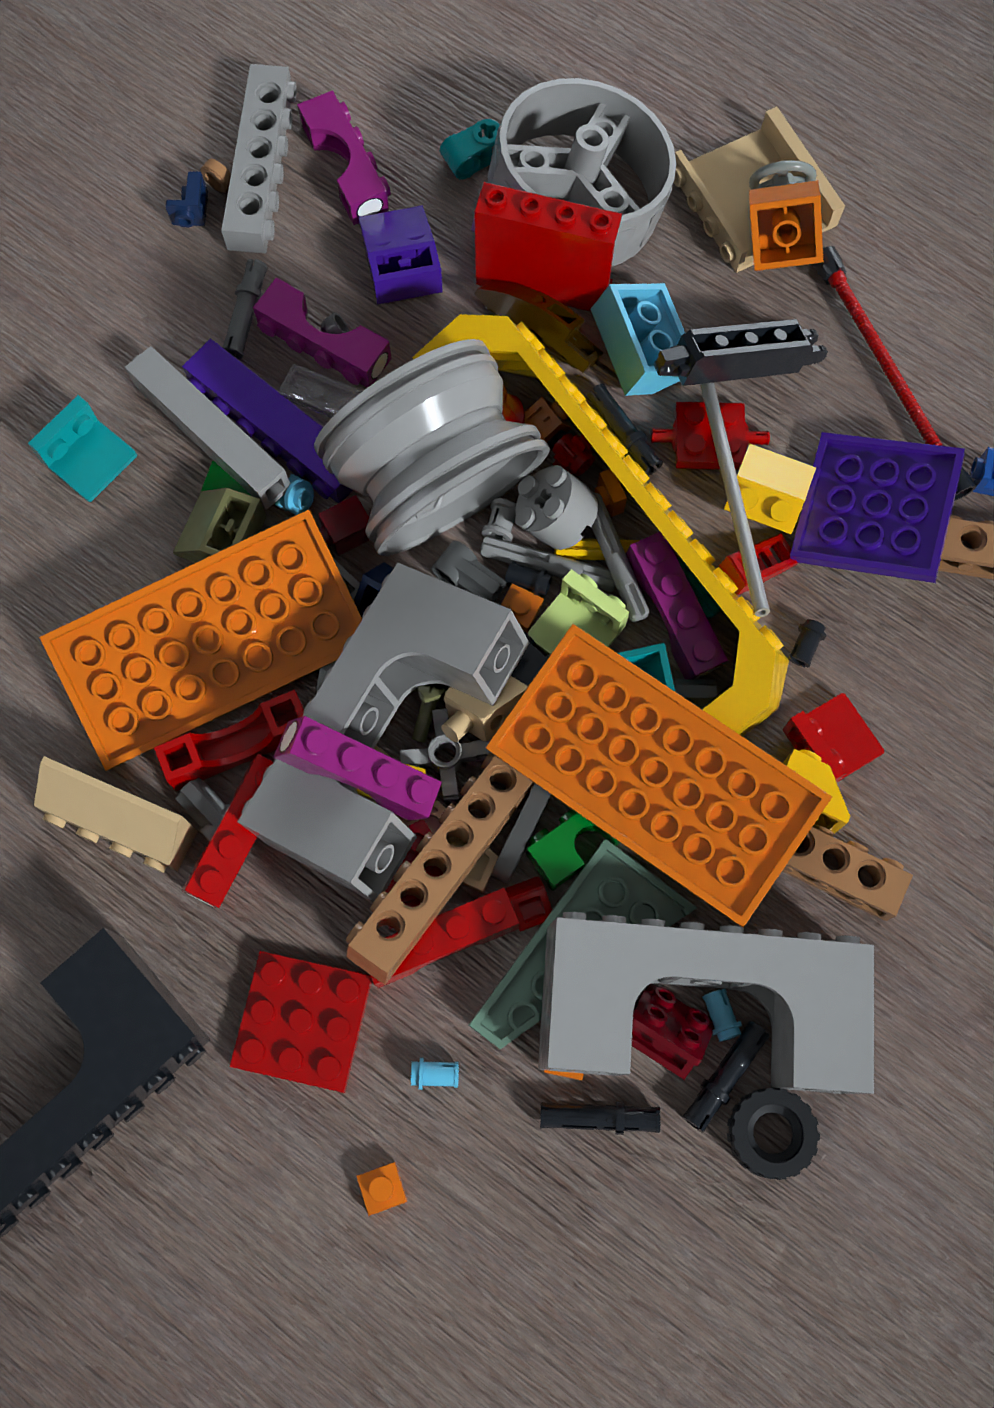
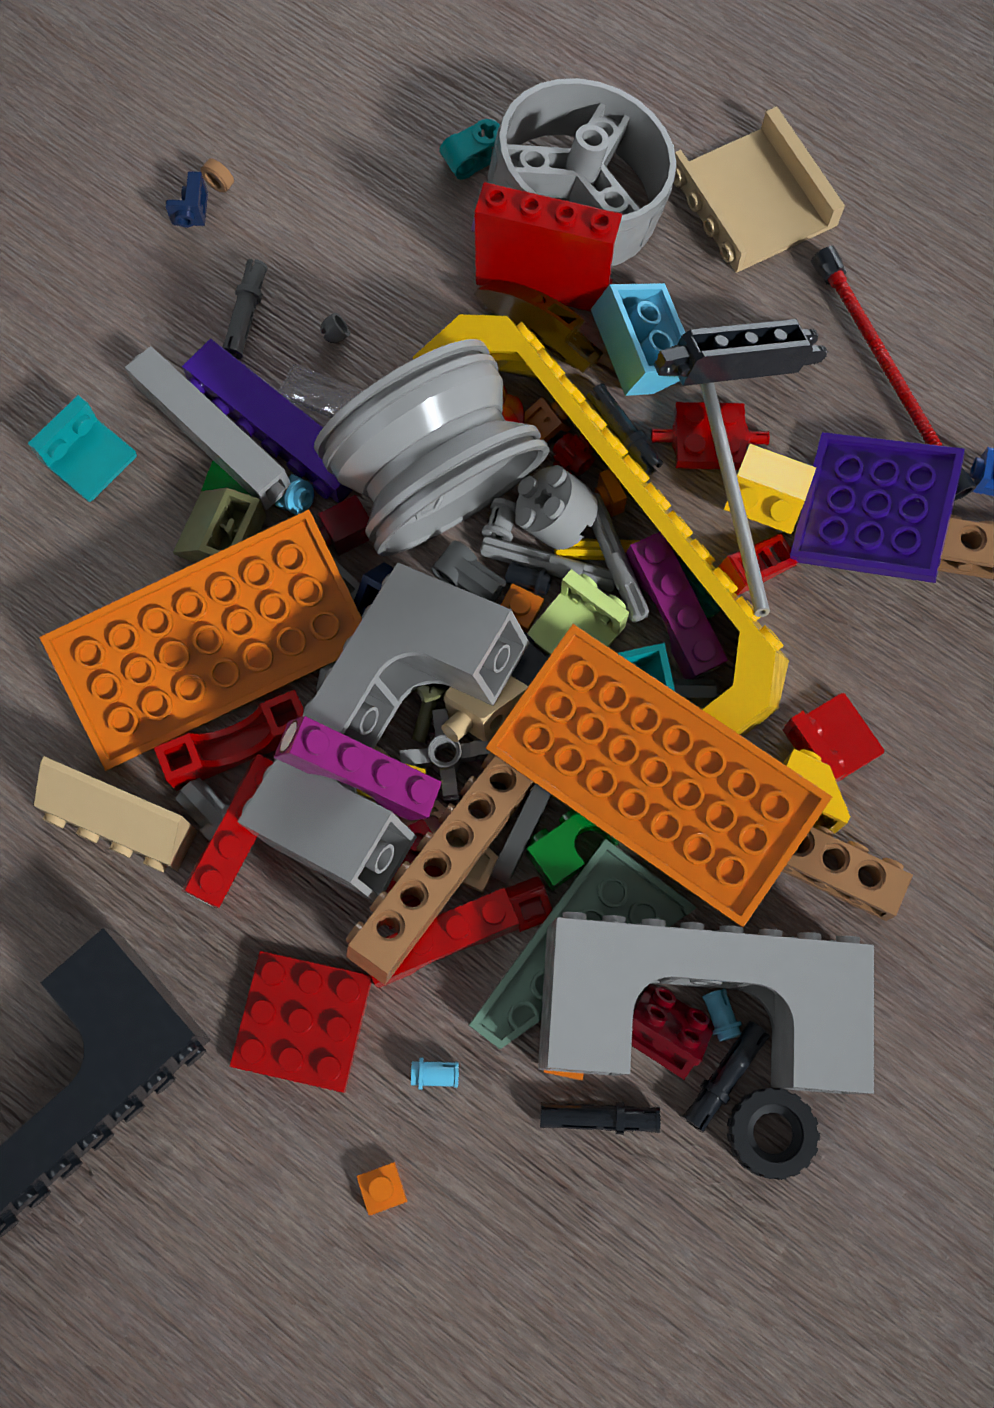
light grey brick [221,64,297,254] -> none
magenta arch [253,277,392,388] -> none
magenta arch [297,90,391,226] -> none
dark purple slope [358,205,443,305] -> none
orange piece [749,160,823,271] -> none
black pin [788,619,826,668] -> none

